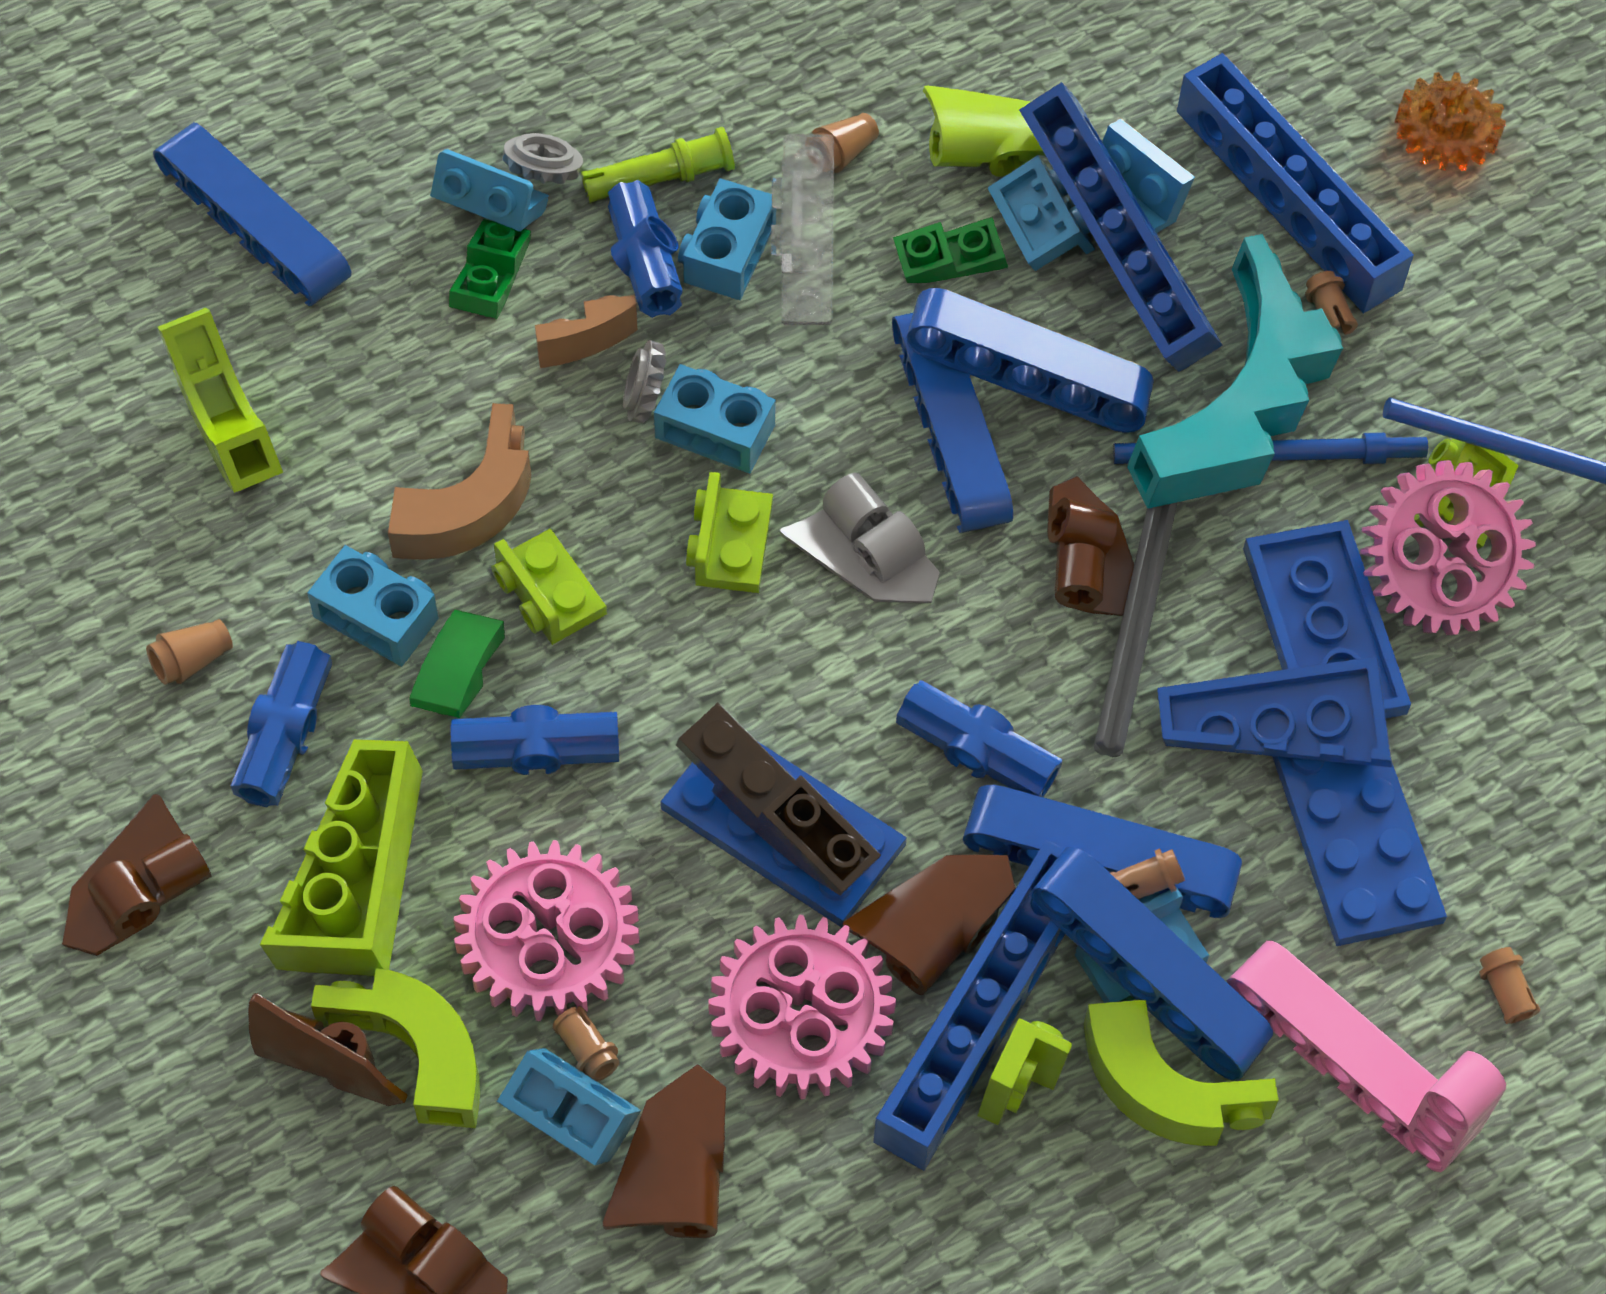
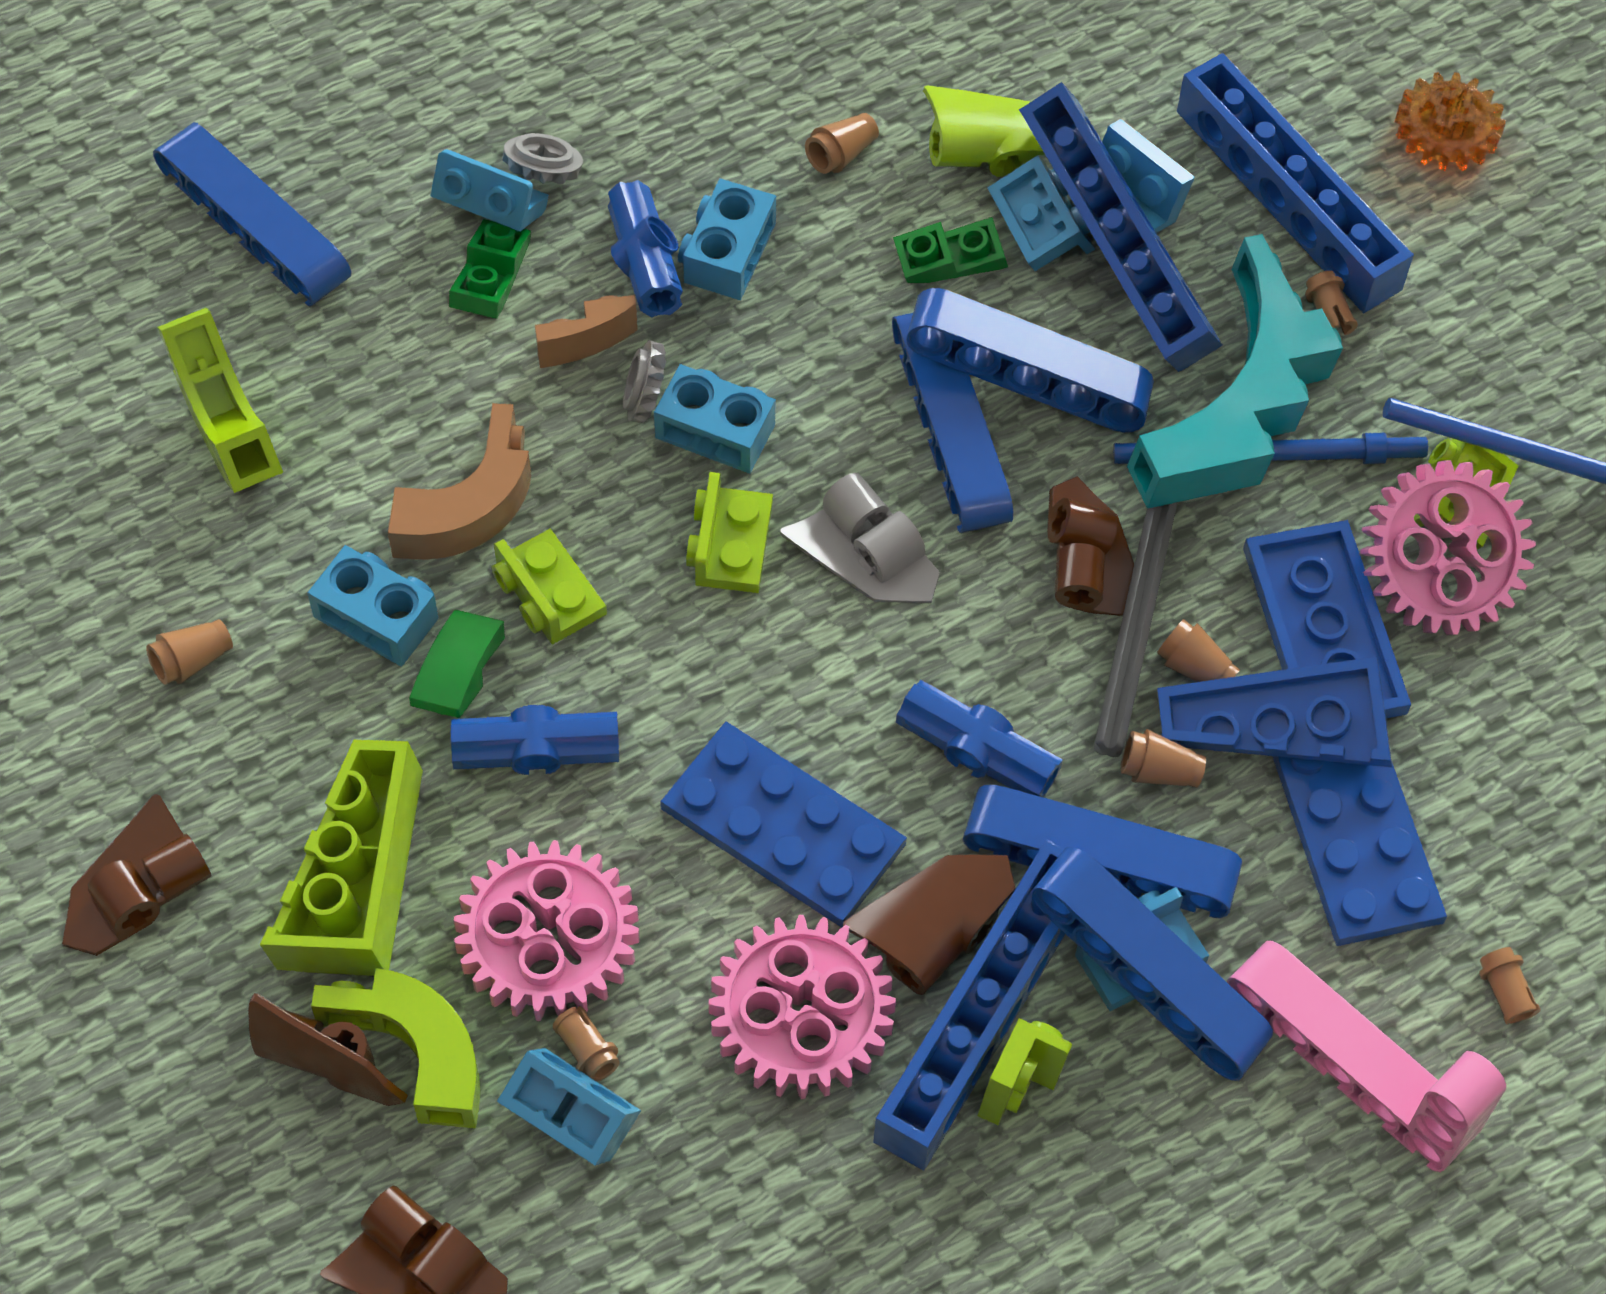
blue piece [231,641,332,808] -> none
lime pin [581,127,735,203] -> none
reddish brown panel [603,1064,726,1238] -> none
dark brown slope [676,702,881,896] -> none
clear bracket [771,134,834,325] -> none
lime arch [1083,1000,1279,1146] -> none
medium nougat pin [1110,848,1186,899] -> none
none -> medium nougat cone [1120,729,1206,788]
none -> medium nougat cone [1157,619,1240,682]

